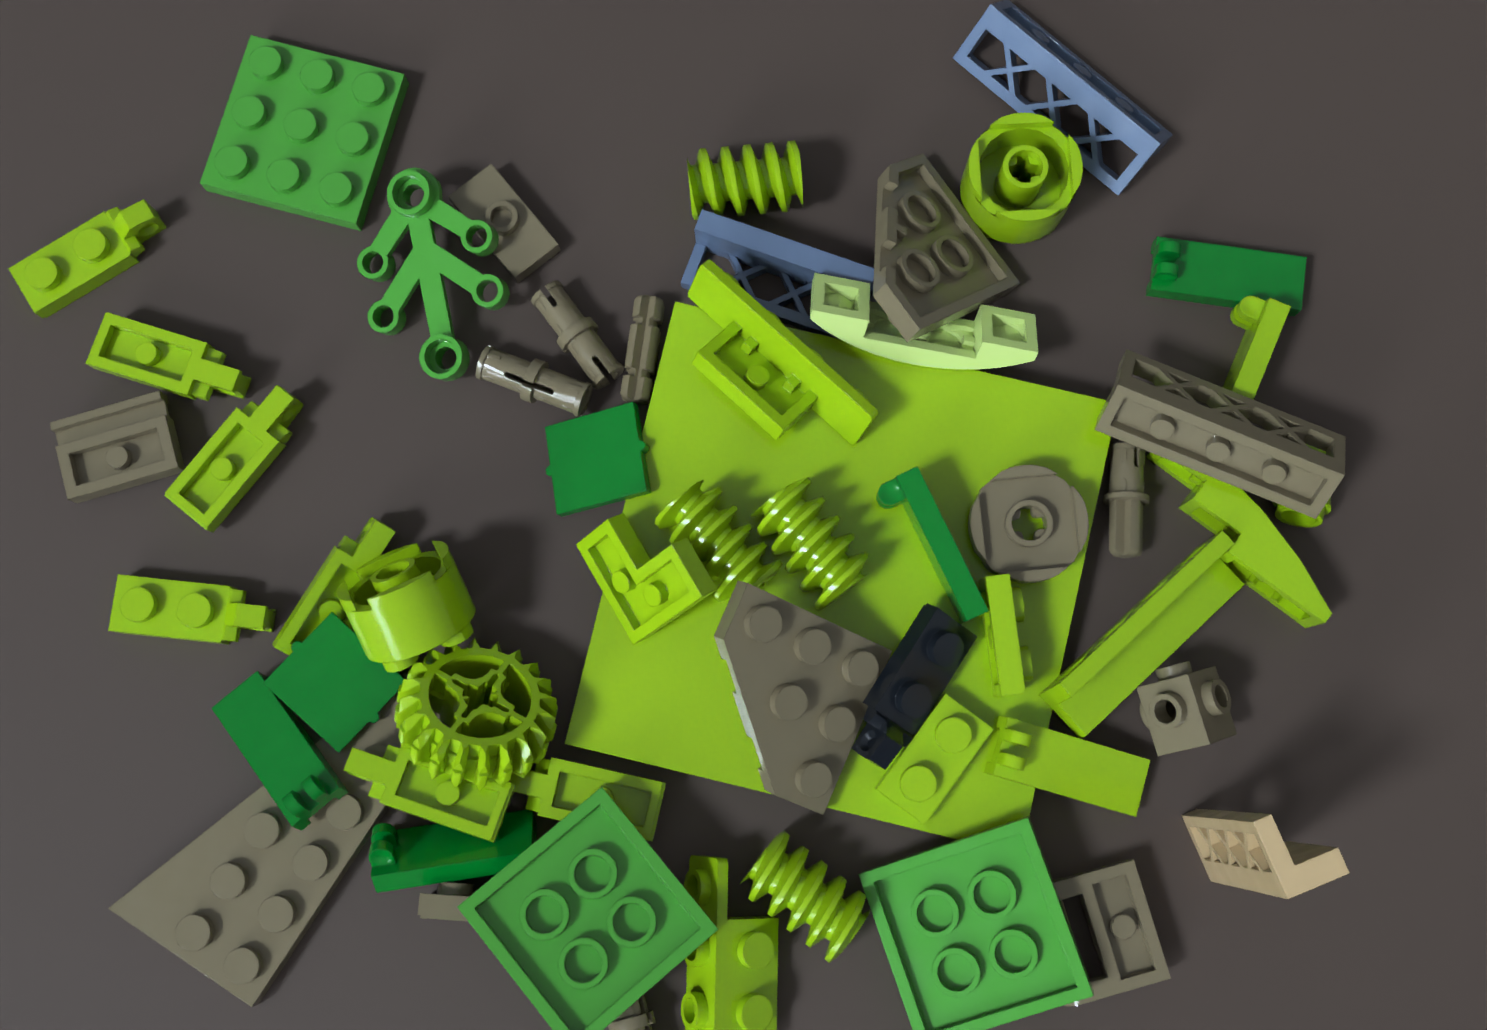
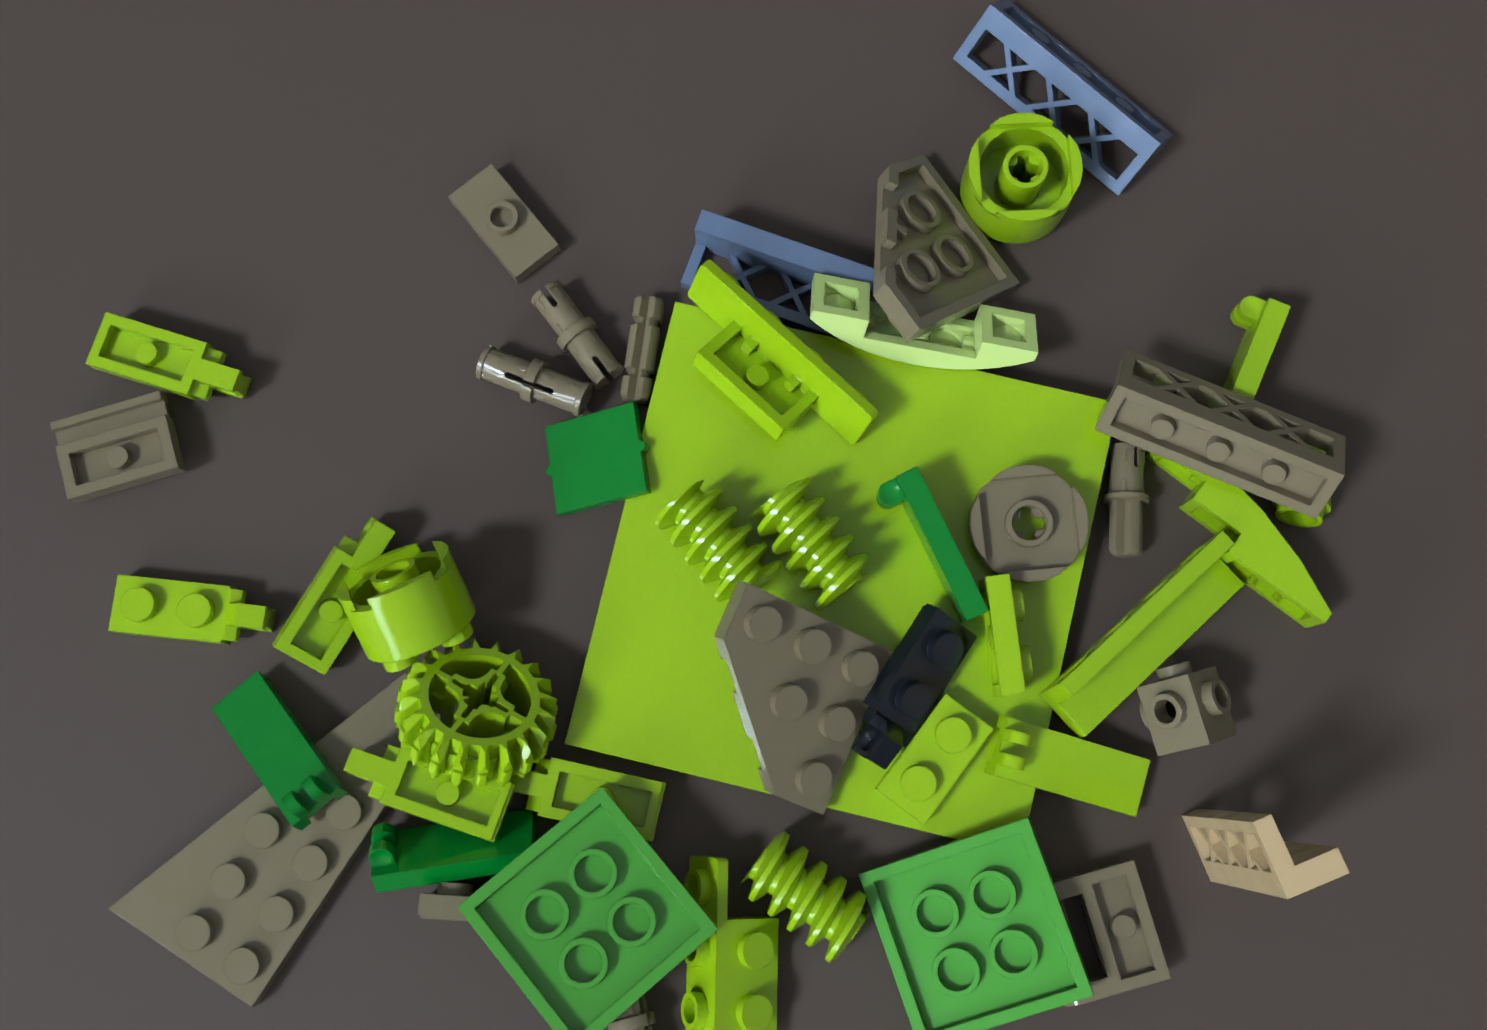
lime hinge [8,199,166,318] -> none
lime hinge [164,385,304,533] -> none
bright green plate [200,35,409,231] -> none
green piece [263,612,405,753] -> none
bright green plant [357,168,510,381] -> none
lime plate [576,513,717,645] -> none
lime piece [687,140,803,220] -> none
green hinge [1146,236,1307,316] -> none

